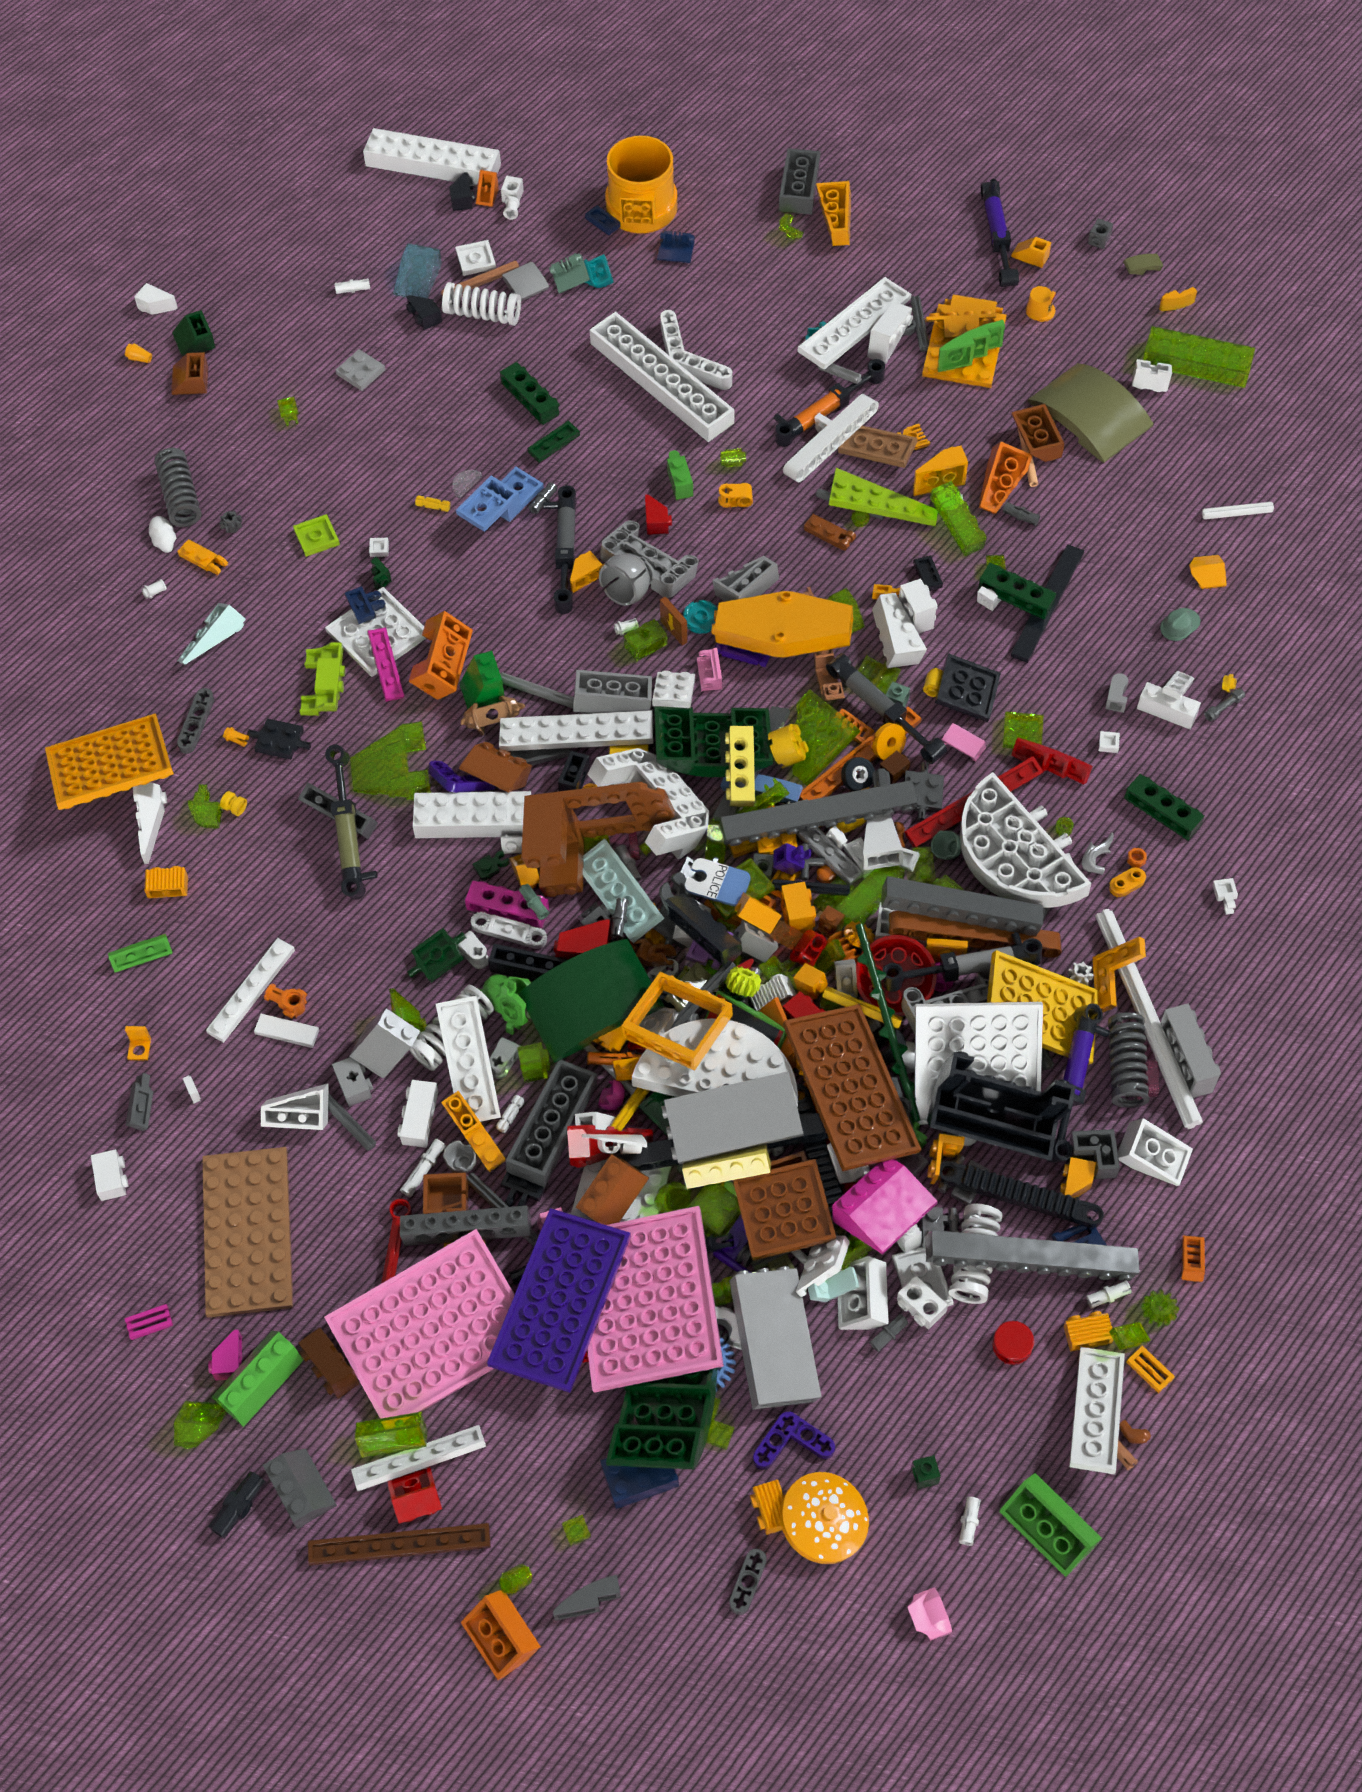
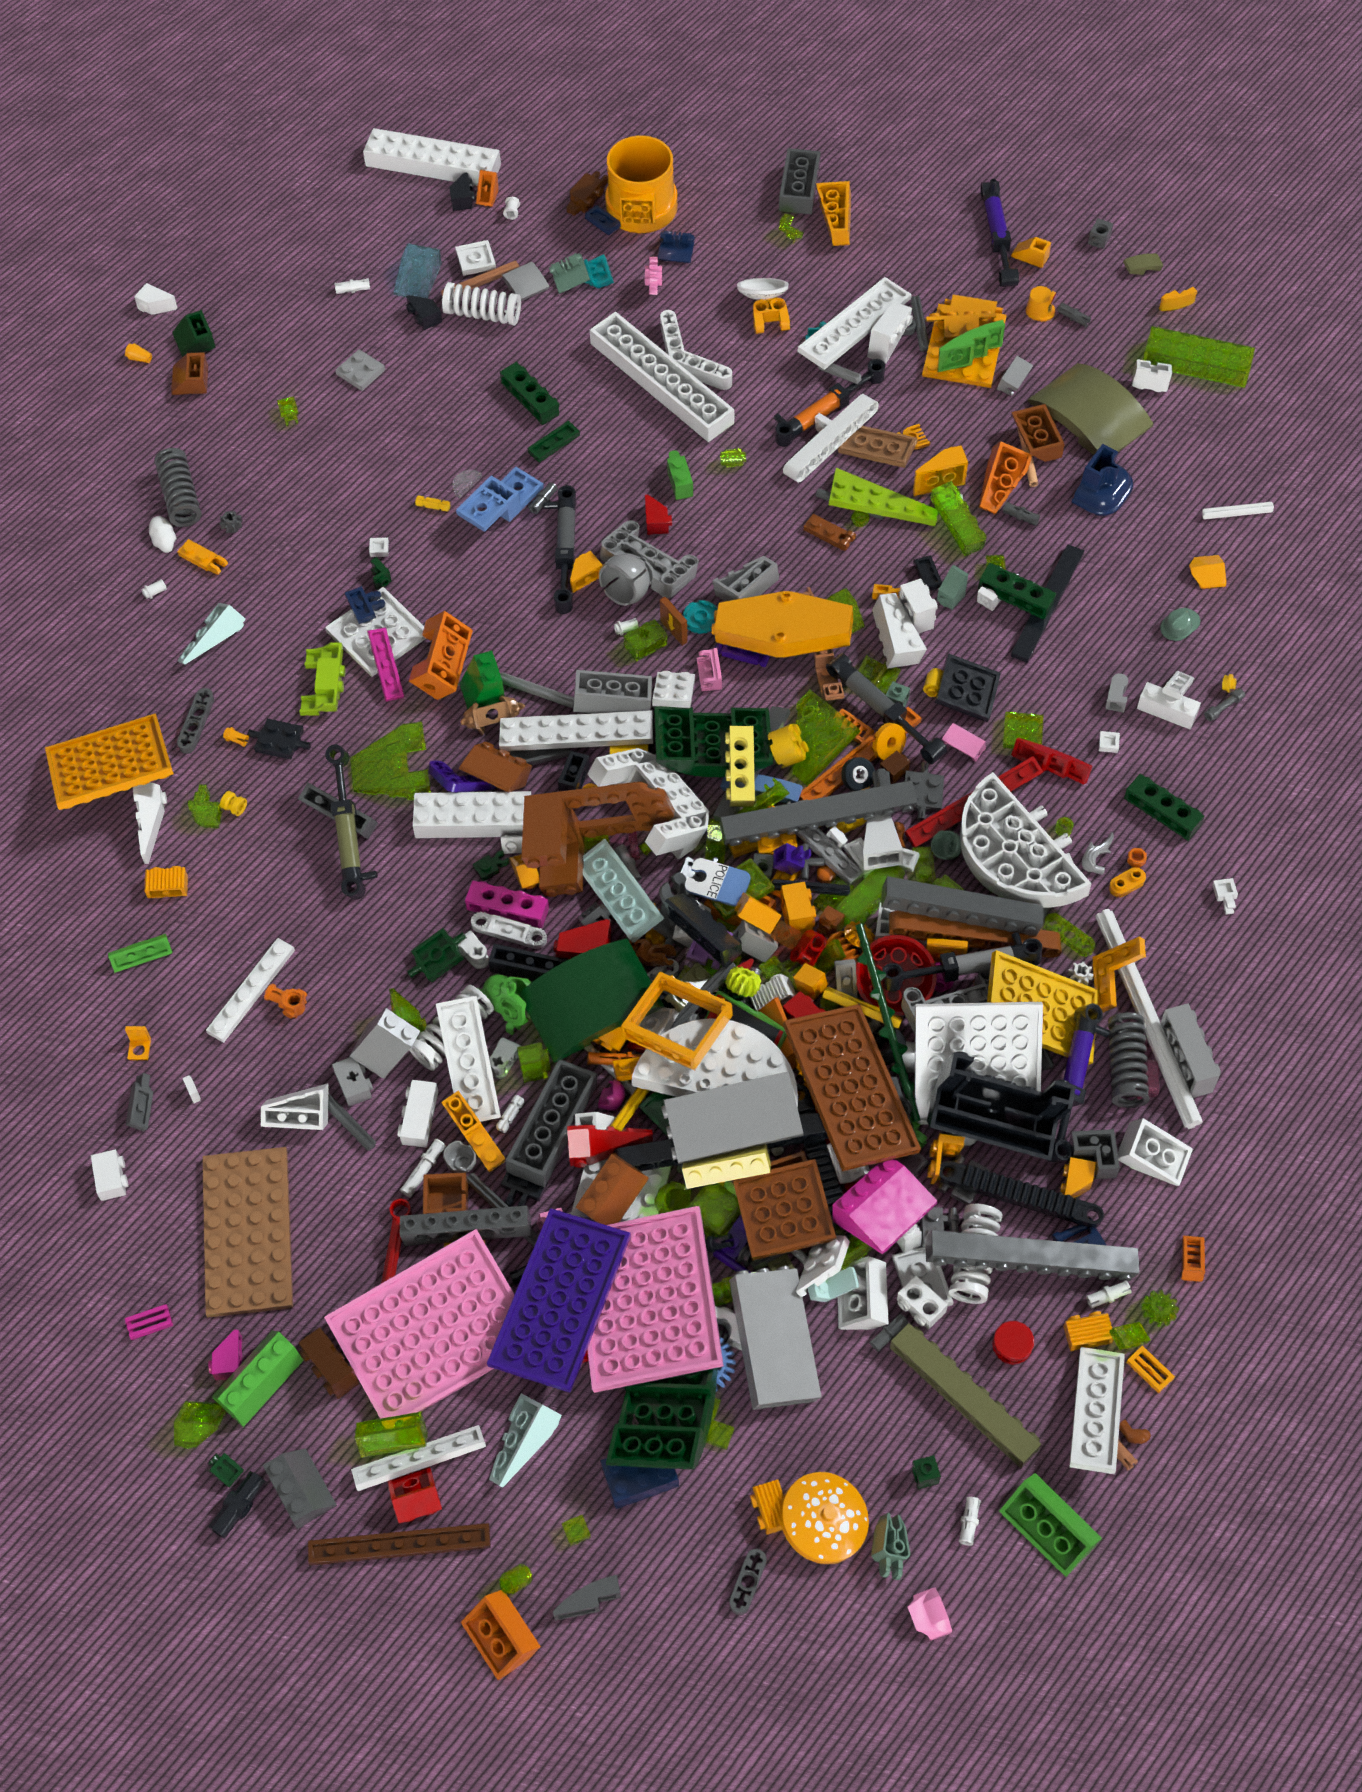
white tile [254,1014,319,1048] -> none
lime tile [293,514,340,557] -> none
white brick [501,176,524,203] -> none
sand green axle [519,884,549,920] -> none
white panel [582,1134,647,1154] -> none
dark grey pin [610,898,629,940] -> none
light orange piece [718,483,753,508] -> none
dark purple beam [753,1412,835,1470] -> none
none -> dark green bracket [206,1452,244,1488]
none -> light aqua wedge [489,1393,562,1487]
none -> reddish brown hinge [566,170,608,216]
none -> bright pink gear [645,257,662,295]
none -> white dish [737,278,788,300]
none -> light orange piece [753,298,790,334]
none -> sand green hinge [871,1513,910,1580]
none -> olive brick [890,1323,1041,1469]
none -> sand green slope [937,565,968,610]
none -> light grey hinge [997,356,1033,396]
none -> clear neon green beam [1044,913,1095,957]
none -> dark grey axle [1057,303,1091,328]
none -> dark blue piece [1071,444,1133,516]

